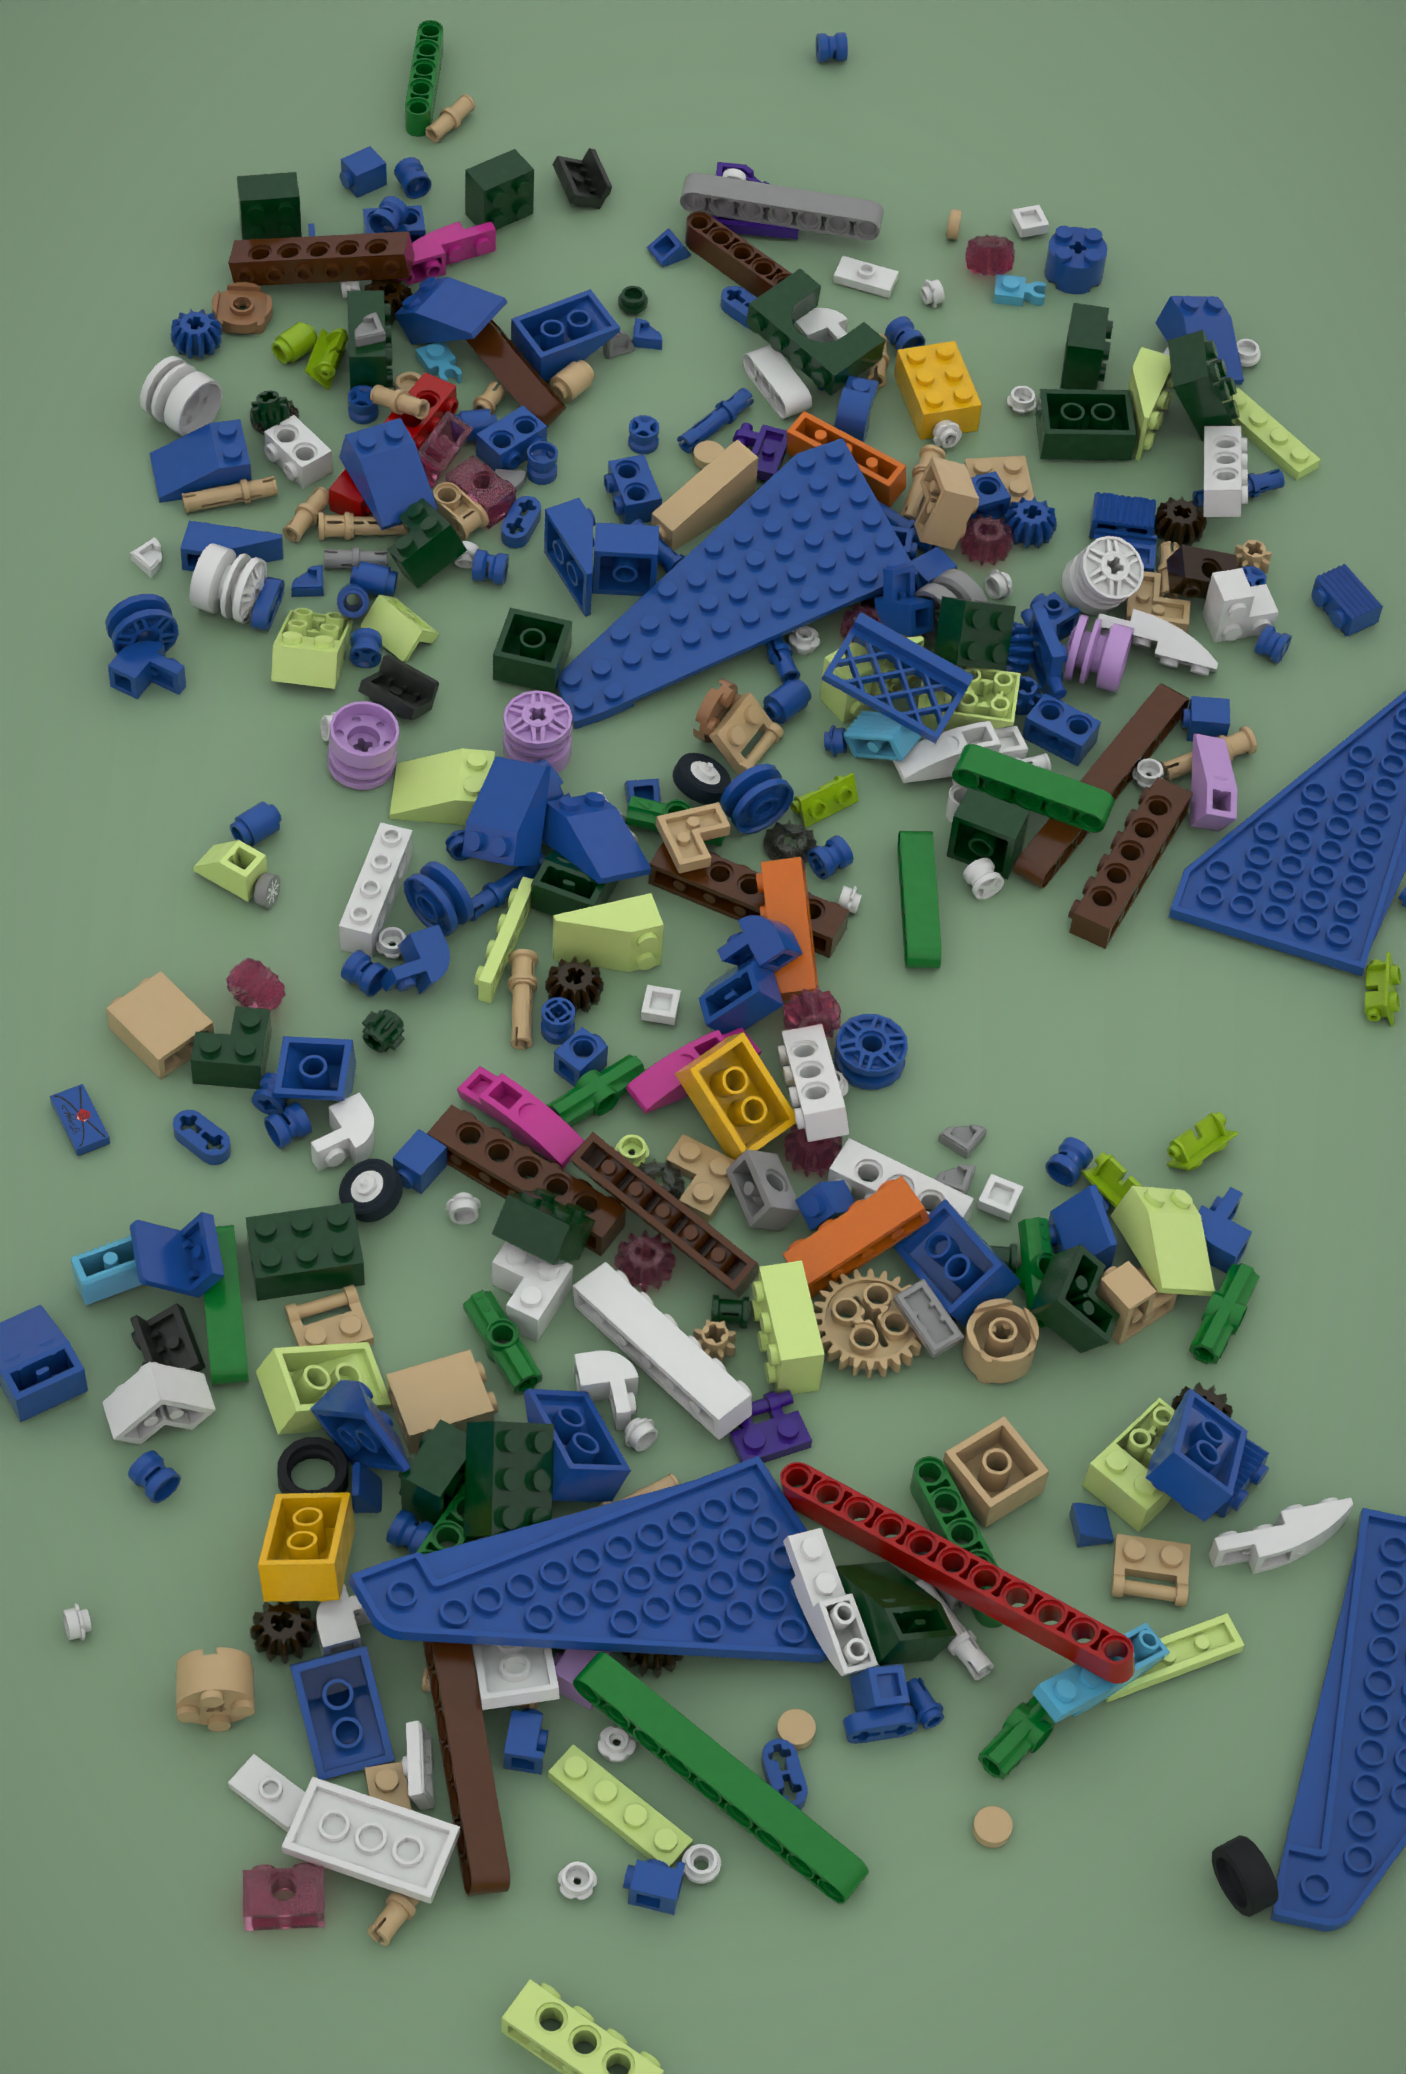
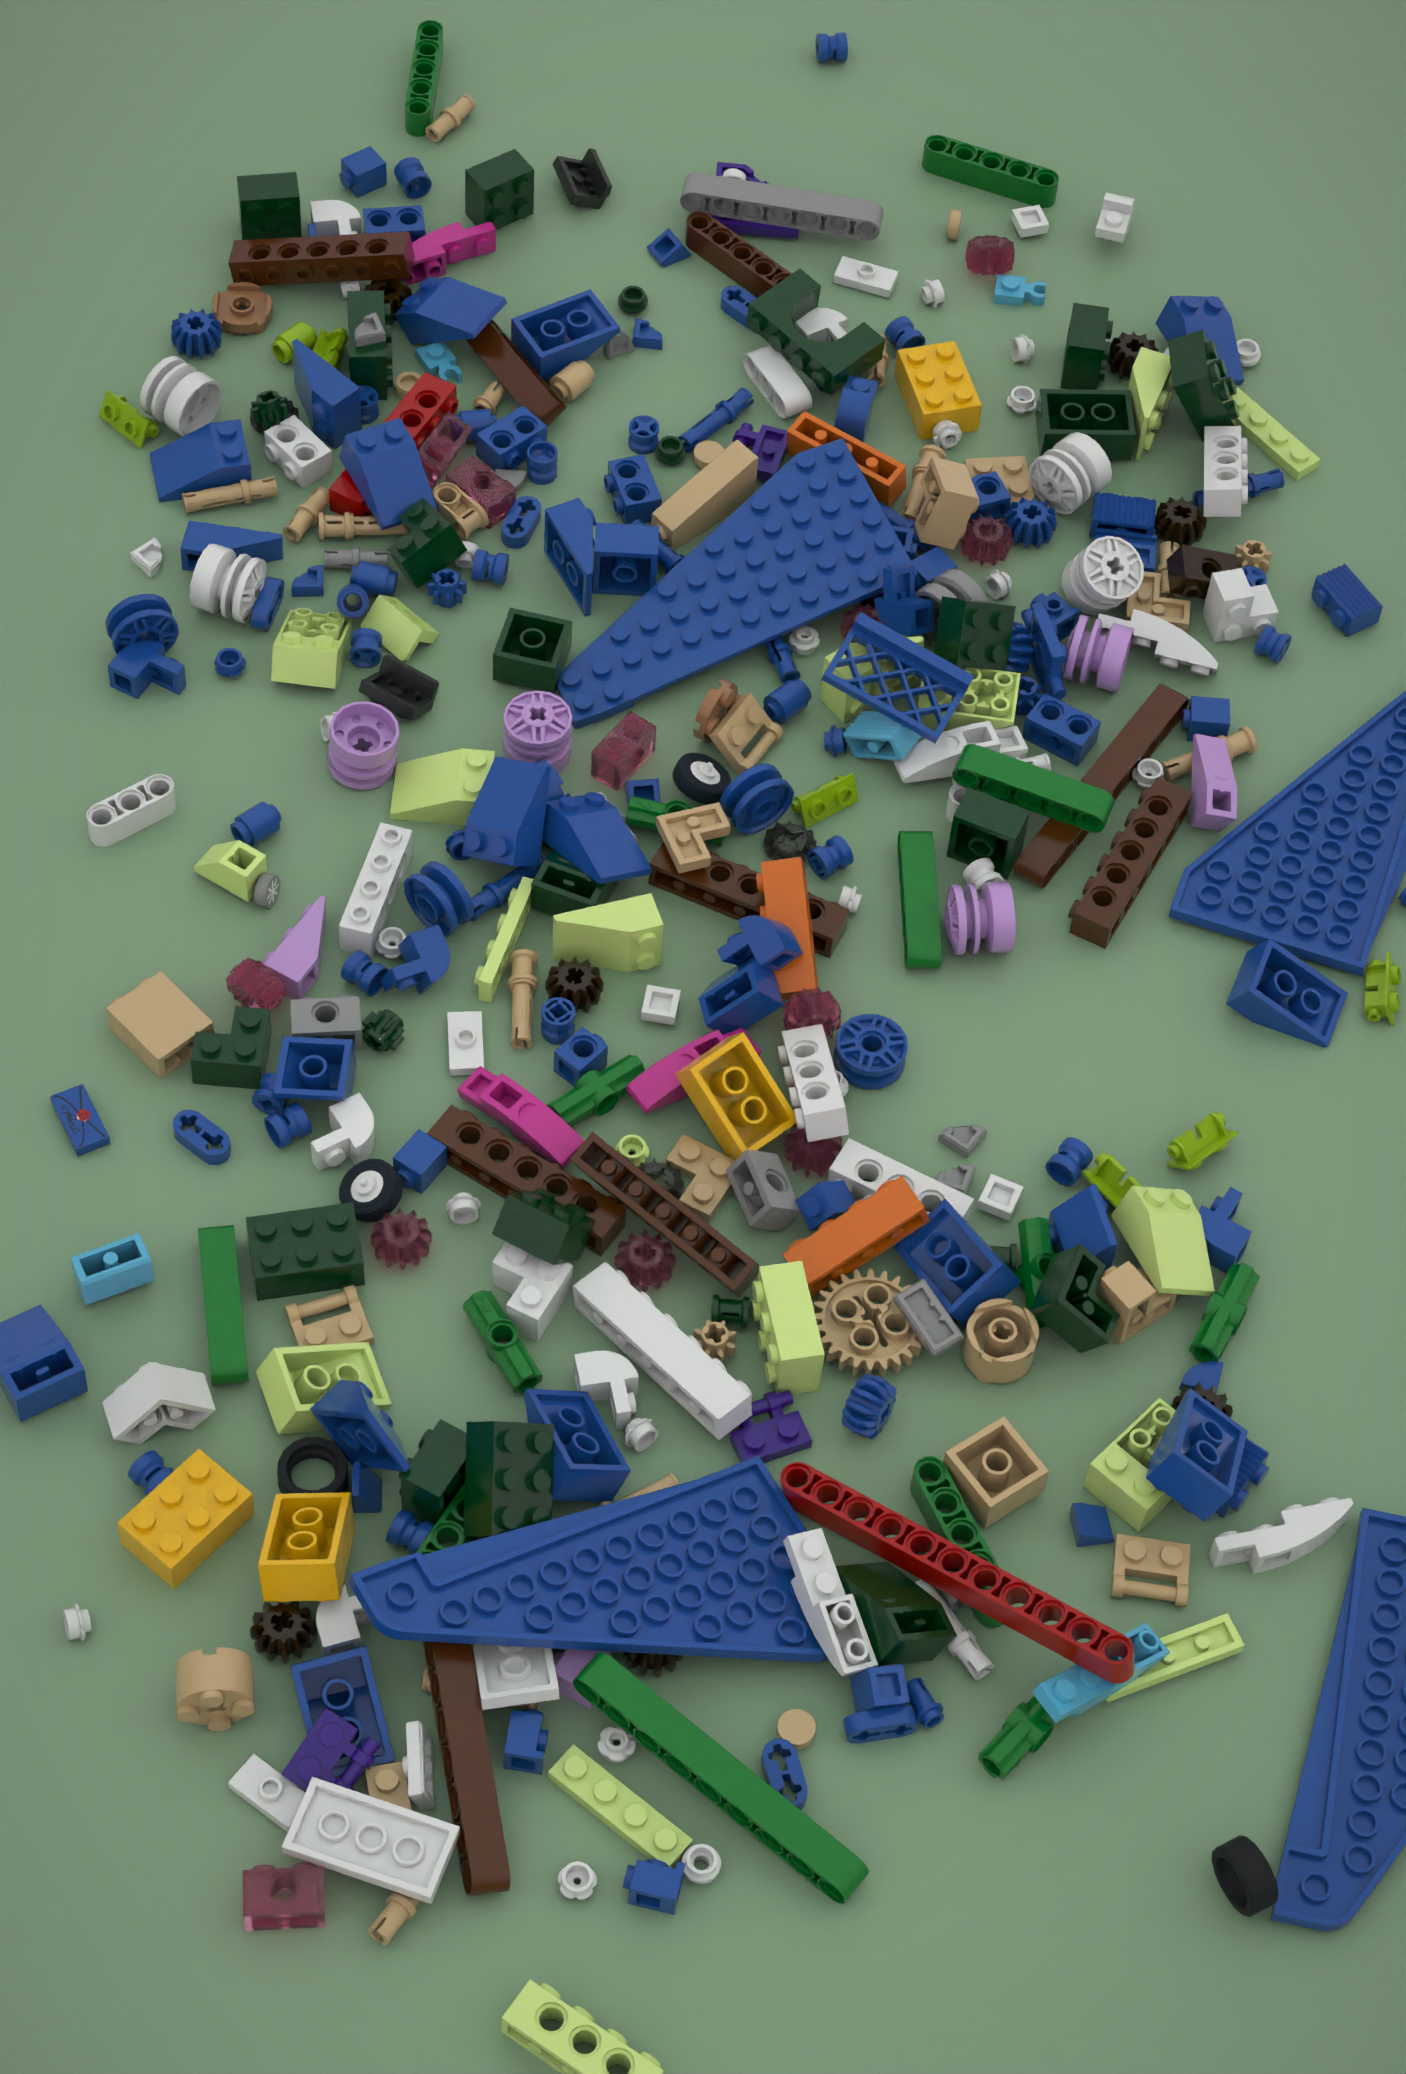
blue bracket [130,1212,224,1298] -> none
pearl dark grey bracket [130,1303,206,1372] -> none
blue wheel [369,196,409,233] -> none
tan pin [370,384,430,419] -> none
tan brick [386,1350,498,1454] -> none
tan tile [972,1806,1013,1848] -> none
blue brick [1044,225,1107,294] -> none
none -> white beam [86,774,176,847]
none -> lime hinge [99,390,160,449]
none -> yellow brick [117,1448,255,1590]
none -> blue plate [214,648,246,677]
none -> lavender slope [263,895,327,999]
none -> dark purple plate [281,1707,381,1791]
none -> light grey brick [290,995,362,1050]
none -> blue slope [292,339,362,449]
none -> white brick [310,200,362,236]
none -> clear pink gear [371,1207,432,1270]
none -> blue gear [427,568,467,608]
none -> white plate [447,1011,484,1076]
none -> clear pink brick [591,711,656,791]
none -> dark green plate [655,436,686,465]
none -> blue gear [842,1374,896,1439]
none -> green beam [922,135,1059,208]
none -> lavender wheel [944,882,1016,956]
none -> white plate [1010,334,1035,364]
none -> white wheel [1029,432,1112,515]
none -> white brick [1094,192,1135,243]
none -> dark brown gear [1107,331,1158,379]
none -> blue tile [1179,1361,1224,1394]
none -> blue slope [1226,938,1348,1048]

